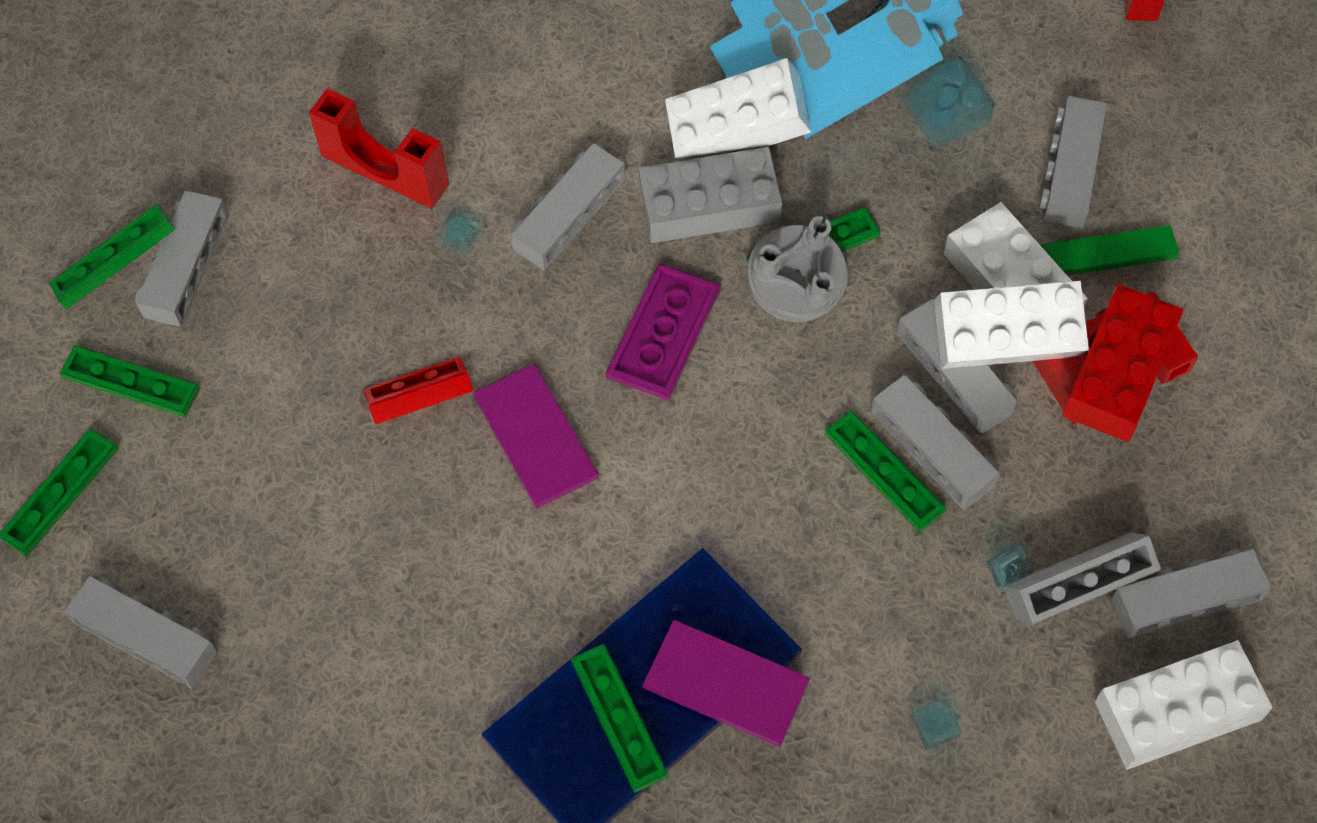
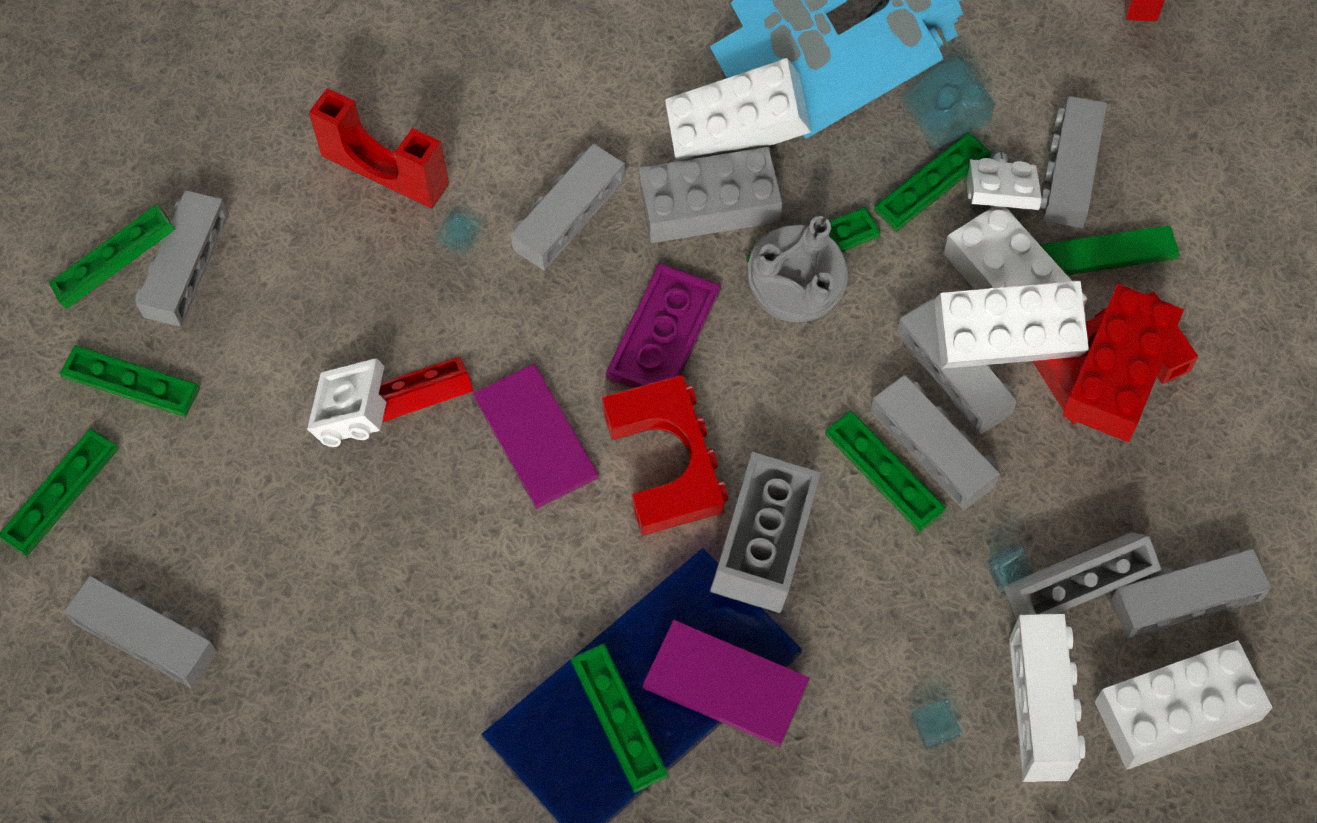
none -> white plate [307,358,386,447]
none -> red arch [602,375,729,536]
none -> light grey brick [710,452,821,613]
none -> green tile [874,132,992,232]
none -> white plate [966,153,1042,210]
none -> white brick [1009,614,1085,782]

